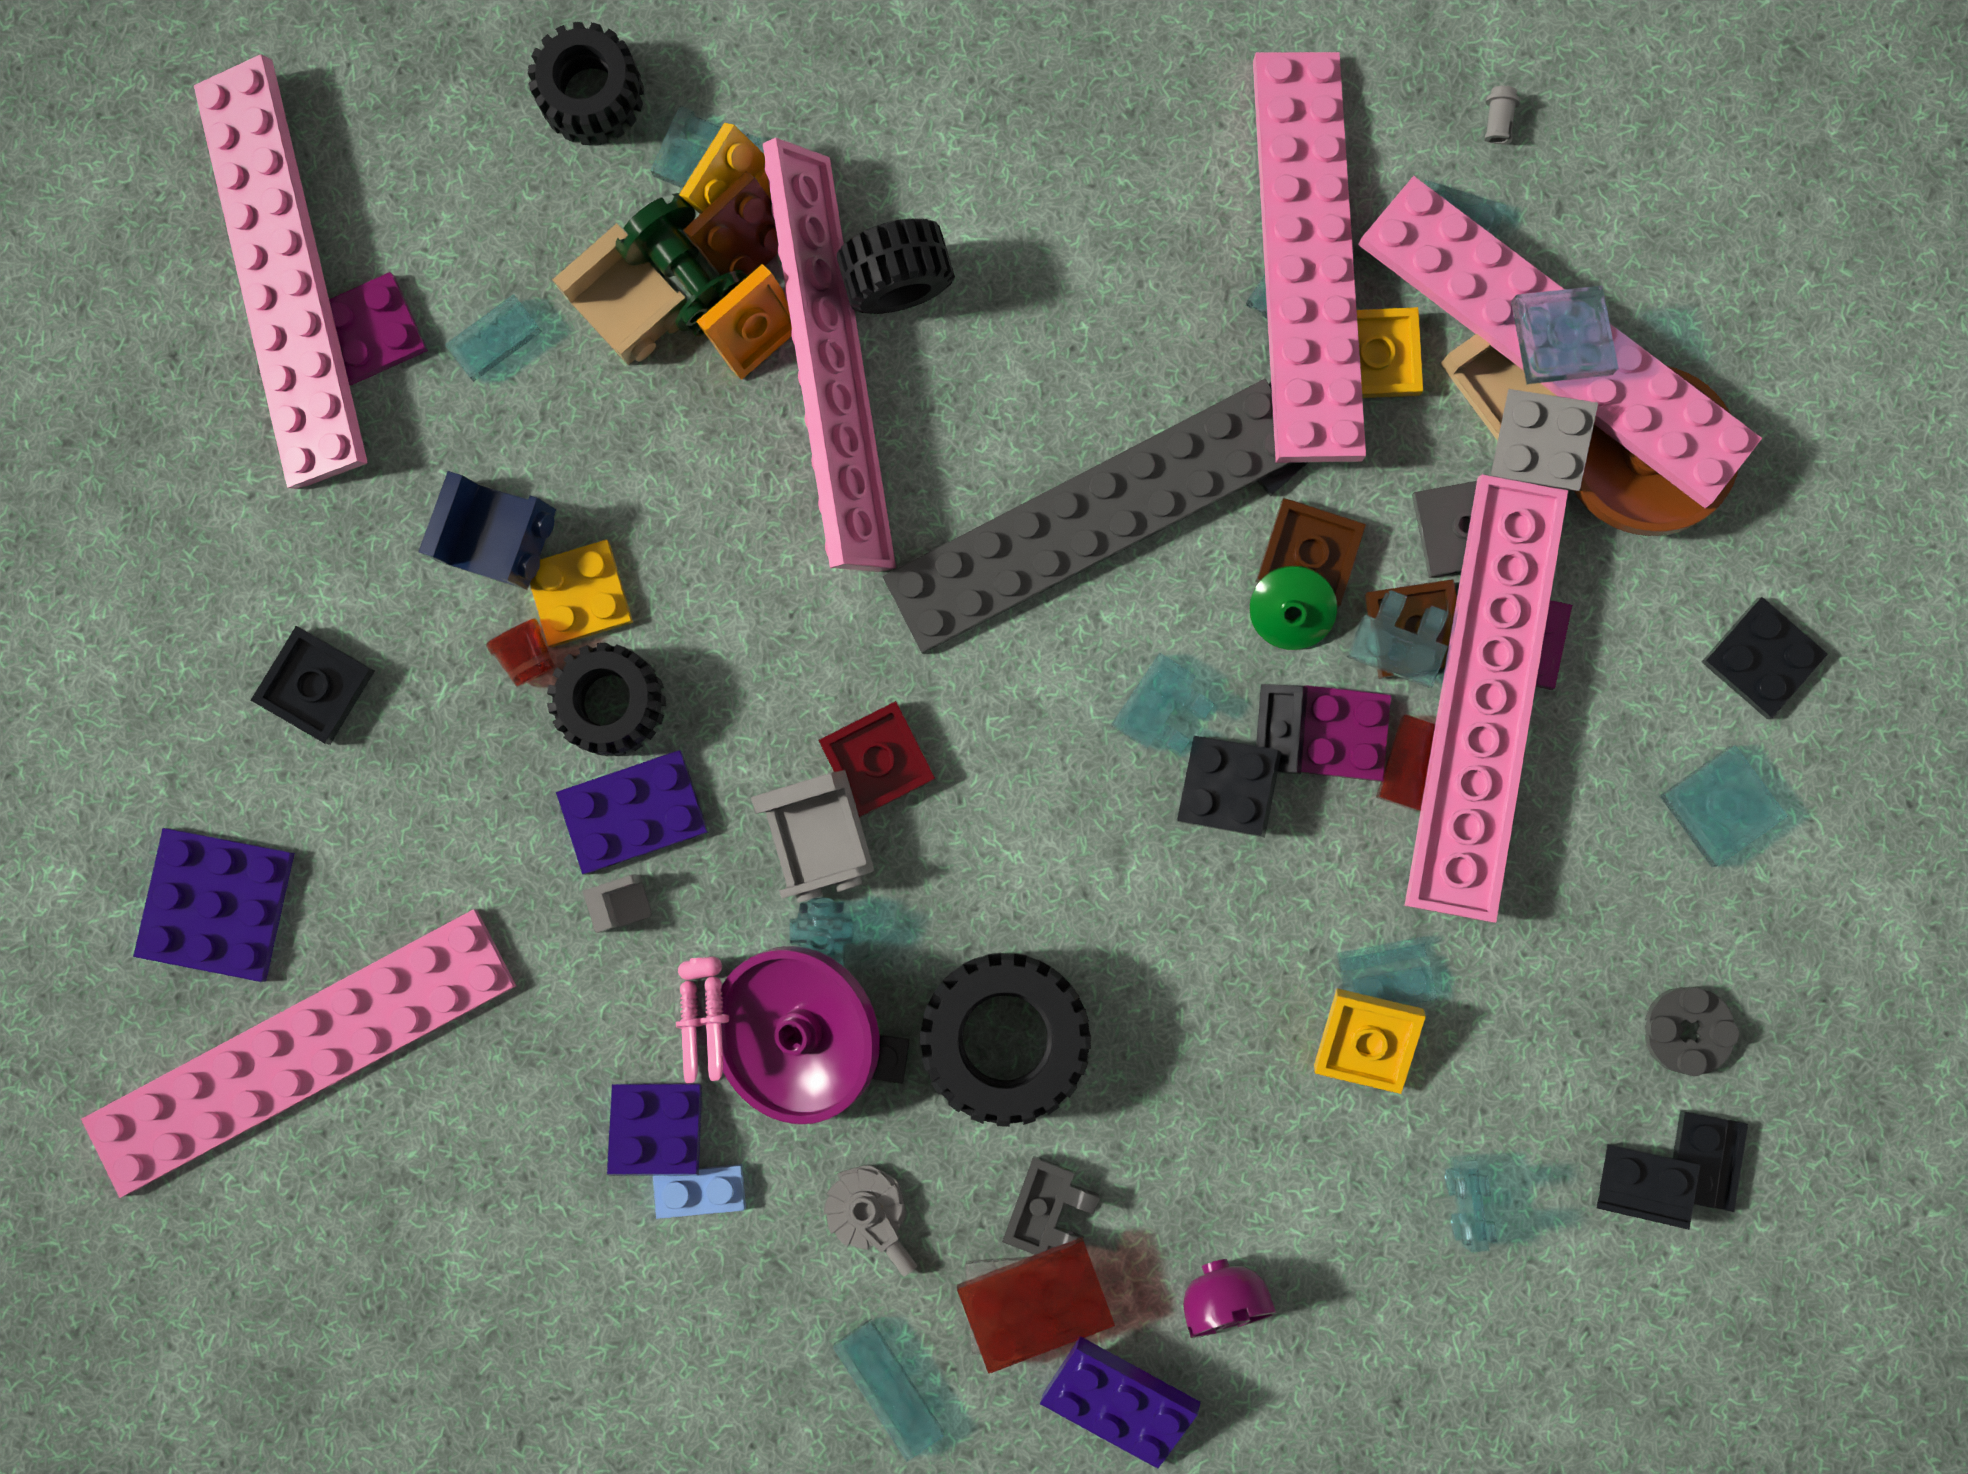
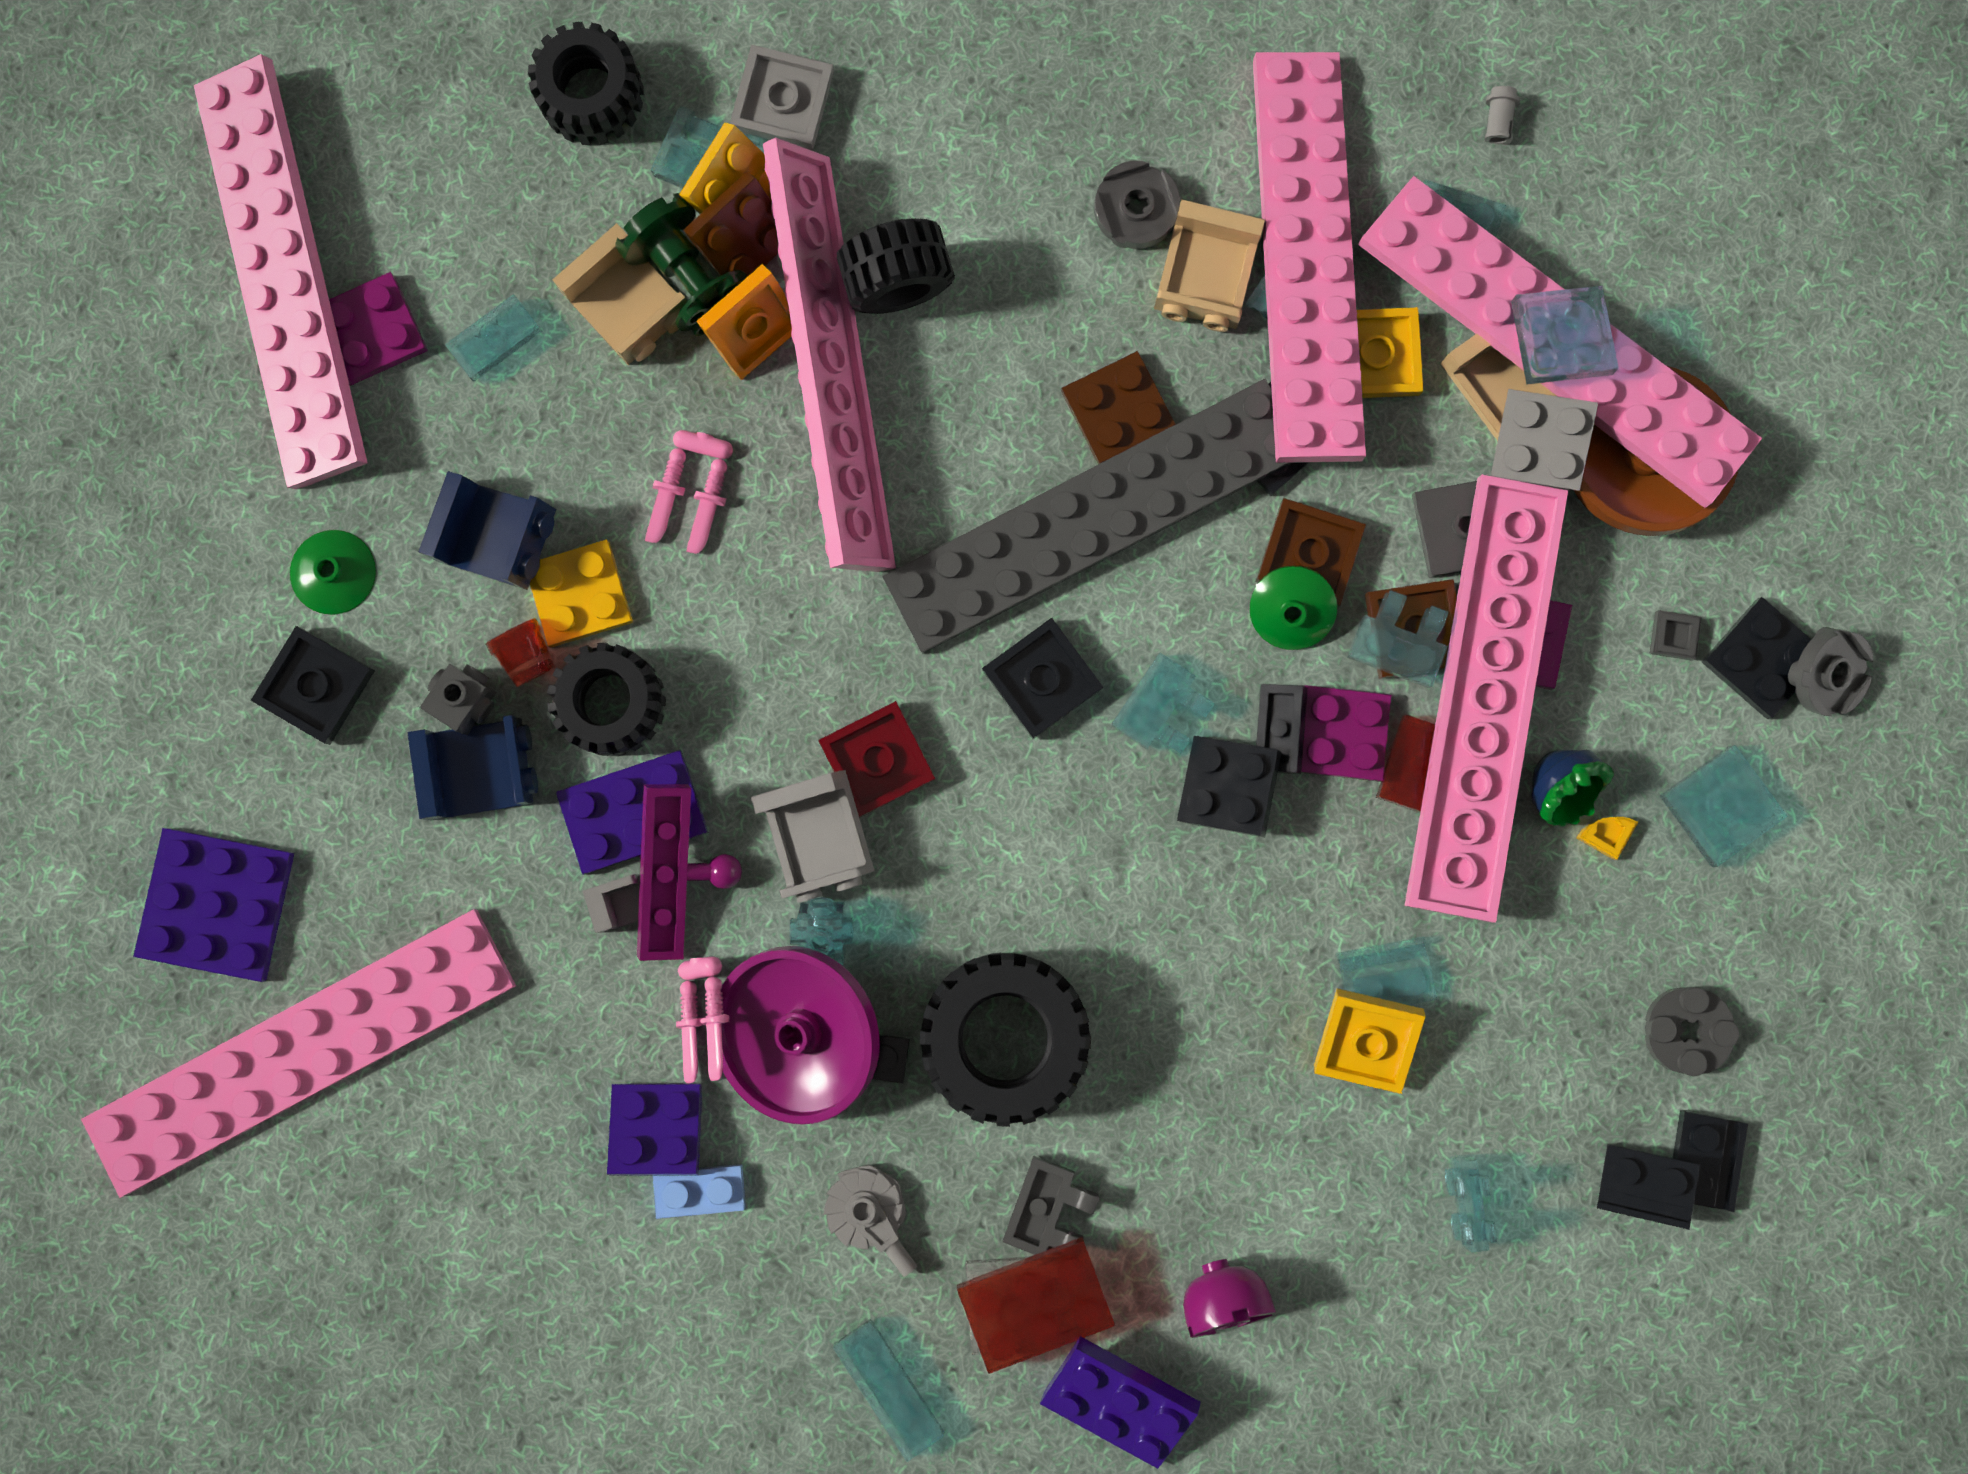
none -> green dish [290,530,376,615]
none -> dark blue panel [407,715,538,821]
none -> dark grey brick [419,664,497,736]
none -> magenta plate [637,784,742,961]
none -> bright pink piece [645,430,733,554]
none -> light grey plate [729,44,834,151]
none -> black plate [982,618,1103,739]
none -> reddish brown plate [1061,351,1176,464]
none -> flat silver plate [1094,161,1180,249]
none -> tan panel [1154,199,1265,332]
none -> green hair [1531,749,1614,827]
none -> yellow tile [1576,816,1638,860]
none -> dark grey tile [1649,610,1702,661]
none -> dark grey plate [1788,627,1873,717]

